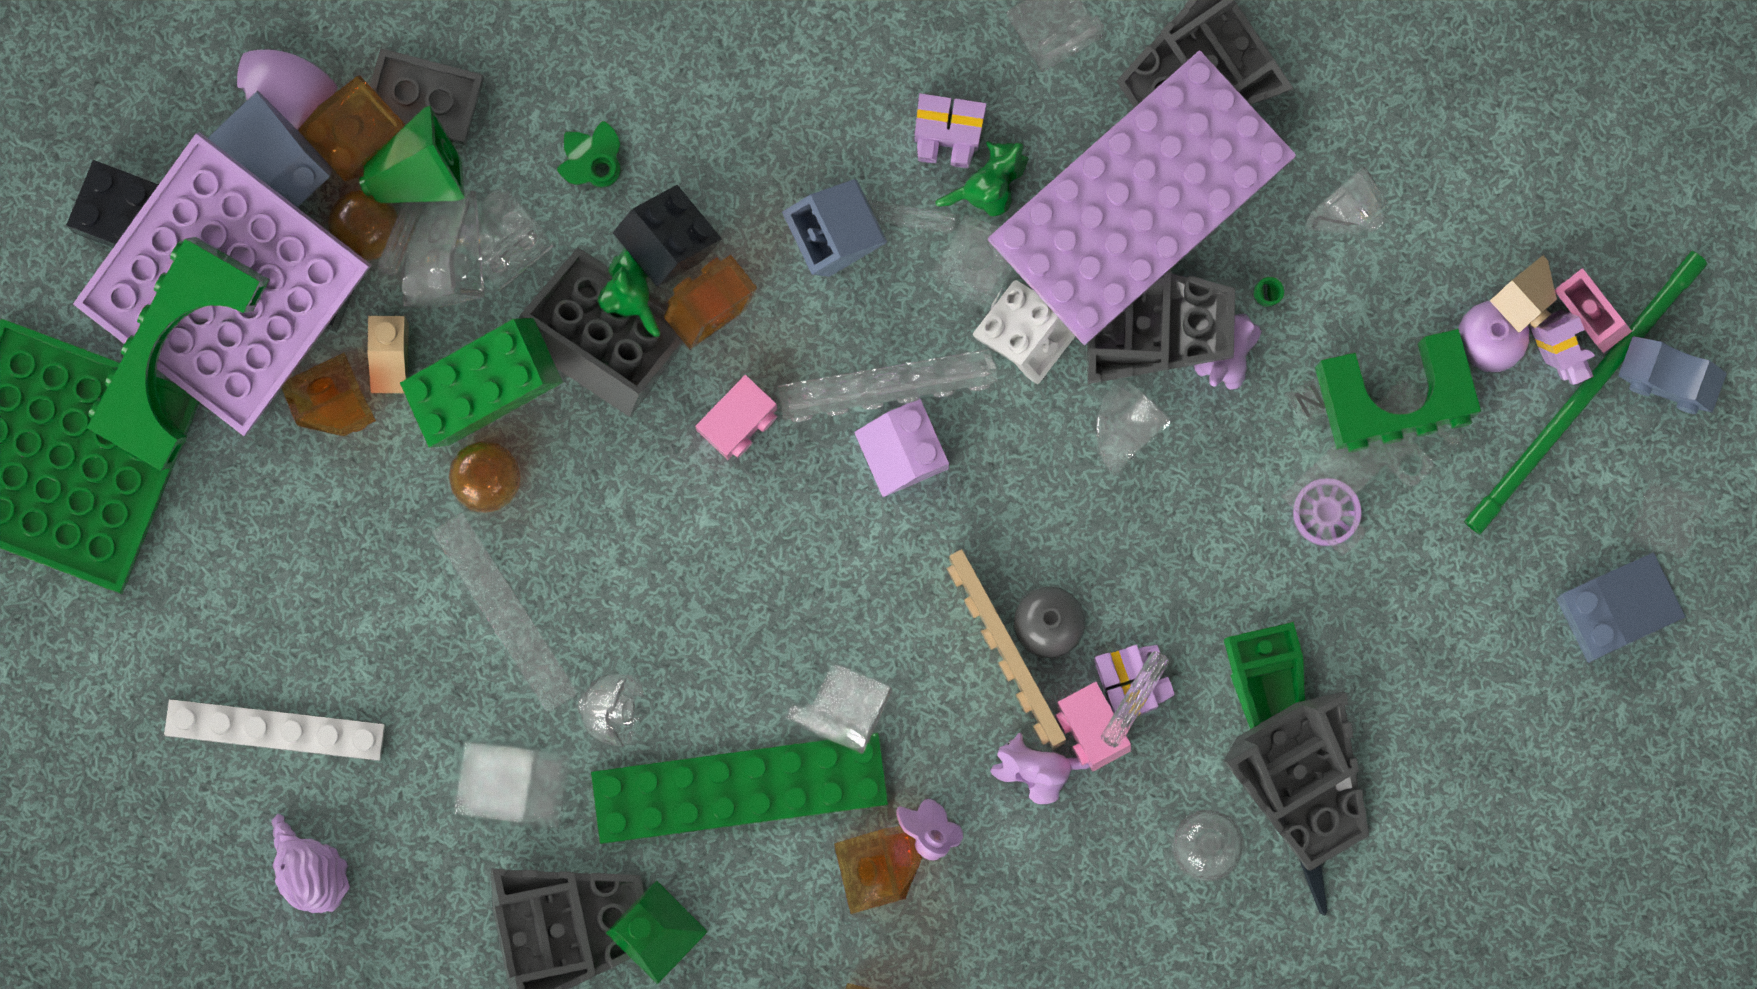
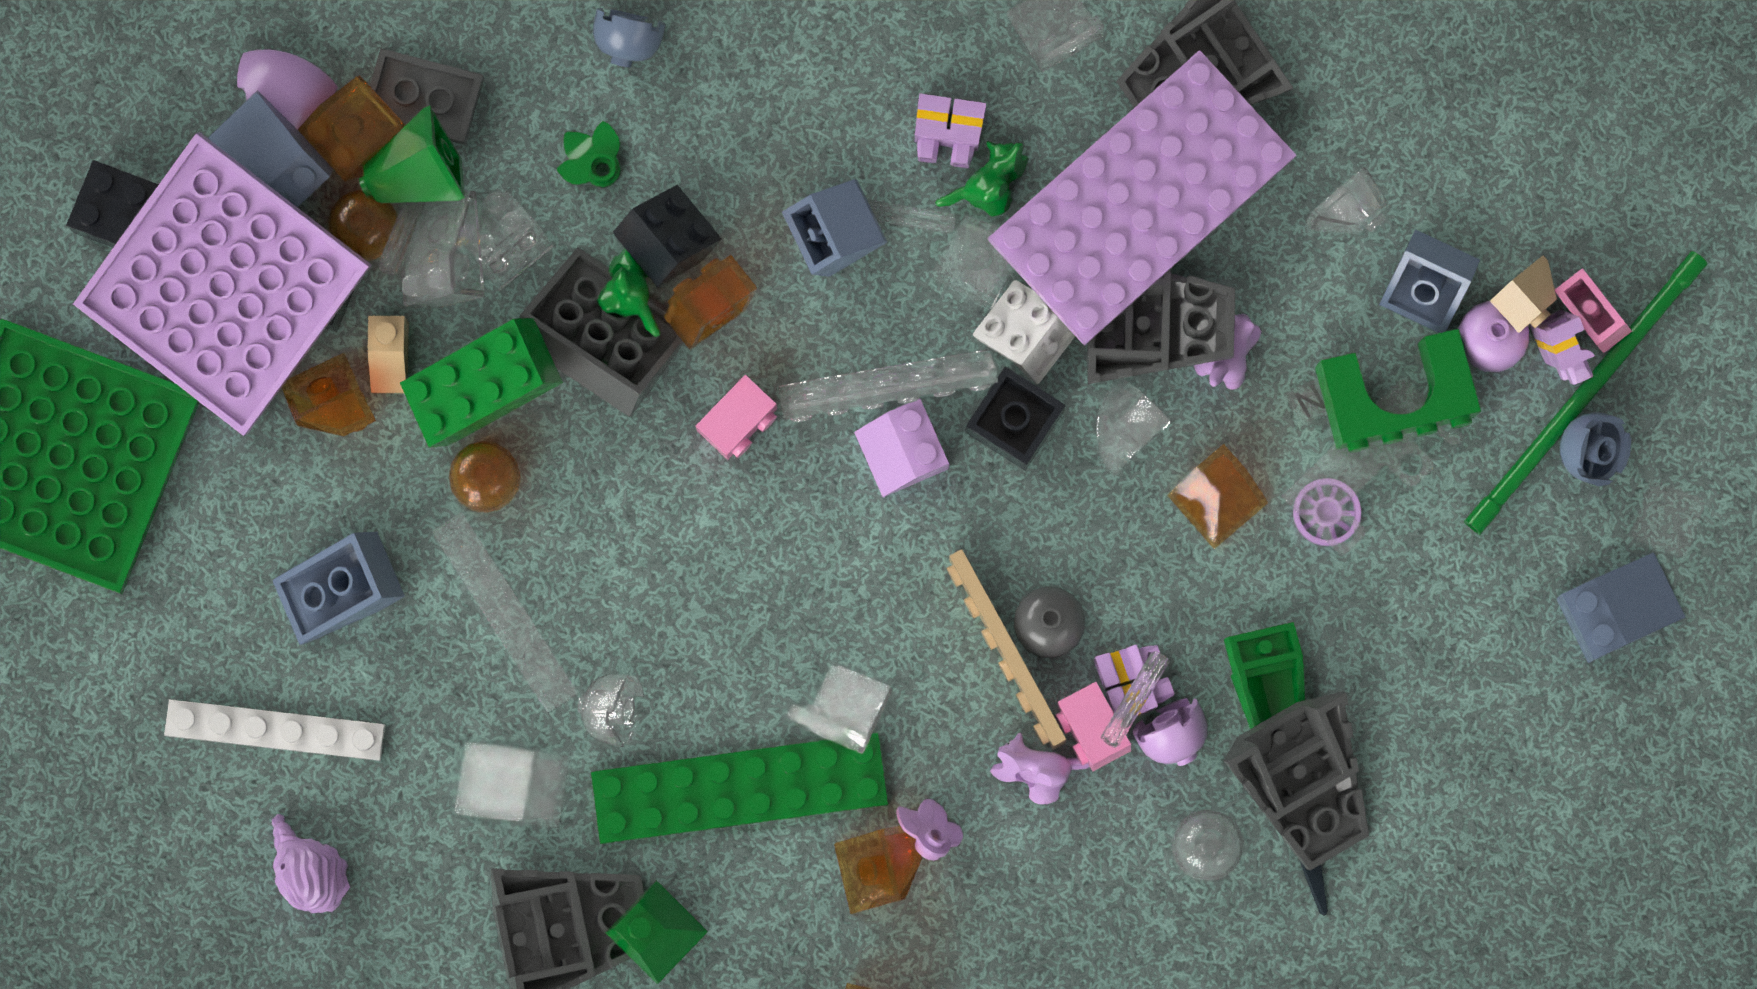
green arch [87,237,270,471] -> none
green hinge [1253,277,1284,307] -> none
sand blue brick [1618,336,1727,414] -> none
none -> sand blue slope [272,532,405,645]
none -> sand blue cylinder [593,8,666,68]
none -> black brick [965,366,1066,471]
none -> lavender cylinder [1133,698,1207,766]
none -> clear orange slope [1167,444,1268,549]
none -> sand blue slope [1379,229,1480,333]
none -> sand blue cylinder [1560,412,1631,486]

